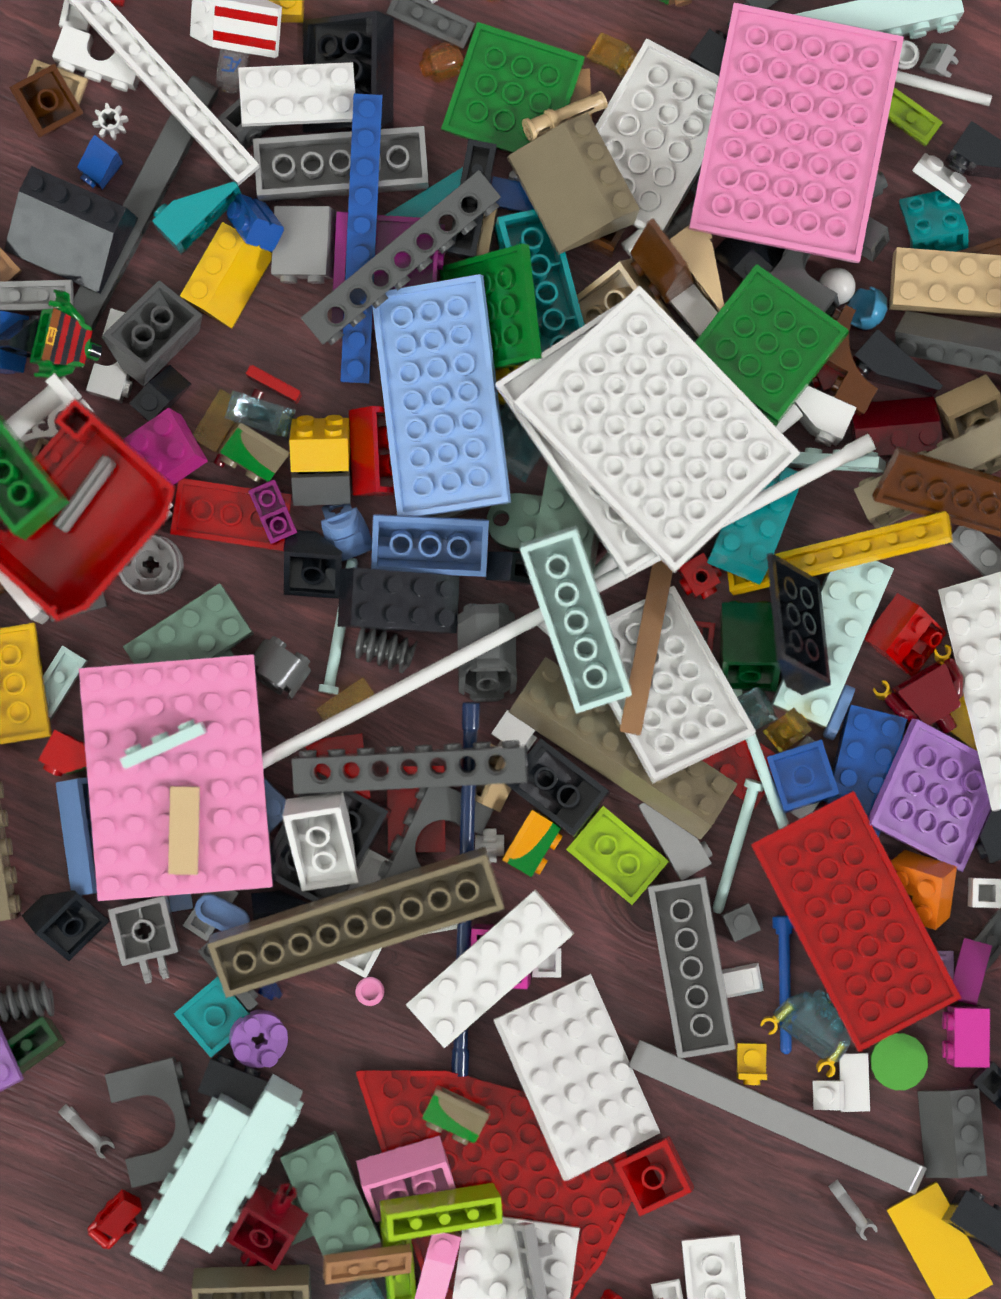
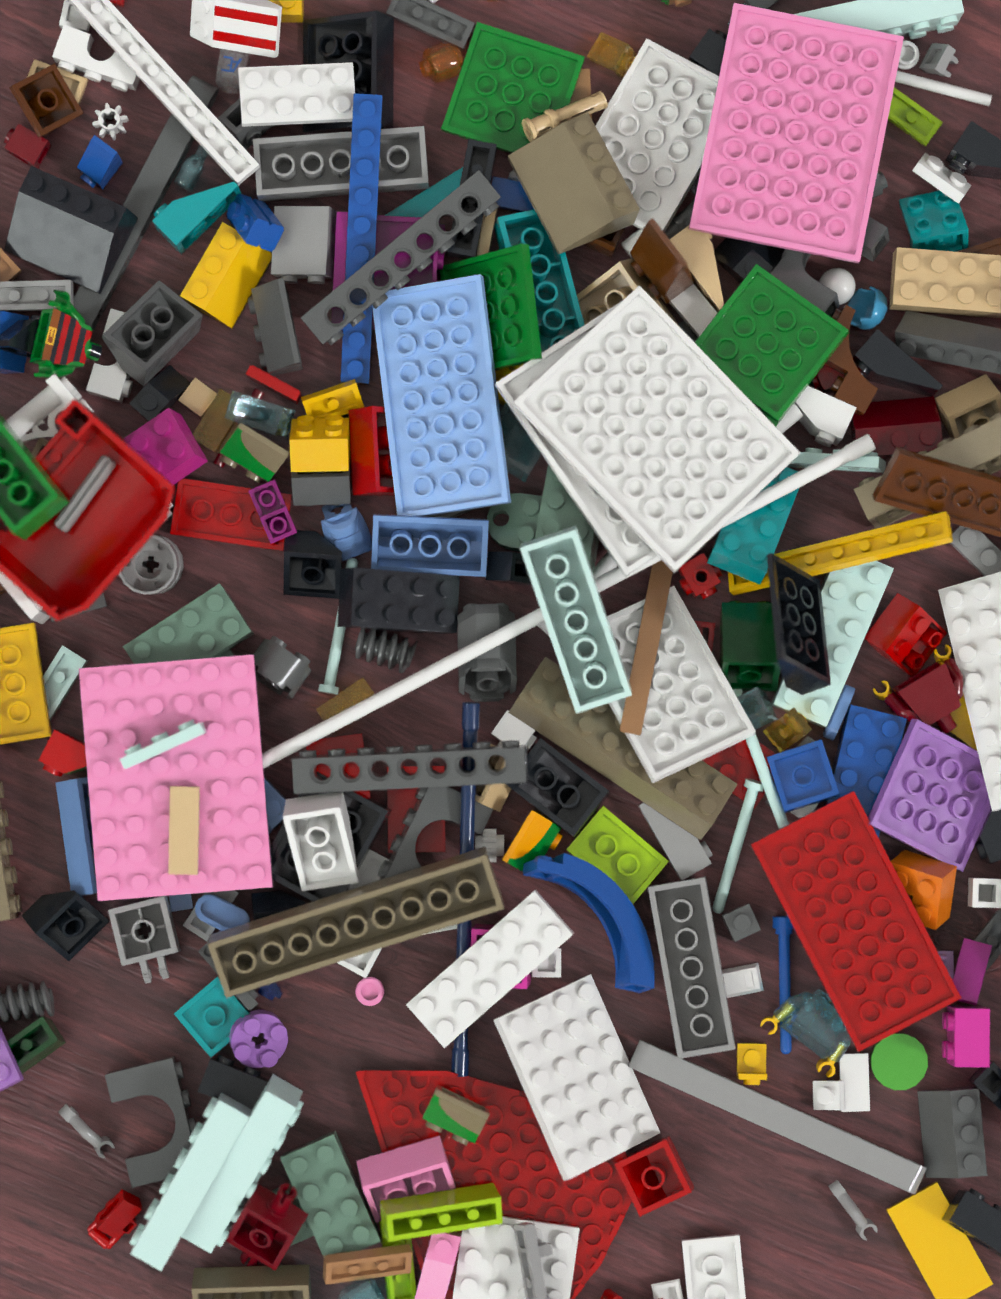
none -> dark red brick [4,123,52,169]
none -> clear light blue piece [174,145,208,192]
none -> tan tile [178,378,219,418]
none -> dark grey slope [248,278,303,376]
none -> yellow plate [301,379,364,418]
none -> blue arch [523,853,655,993]

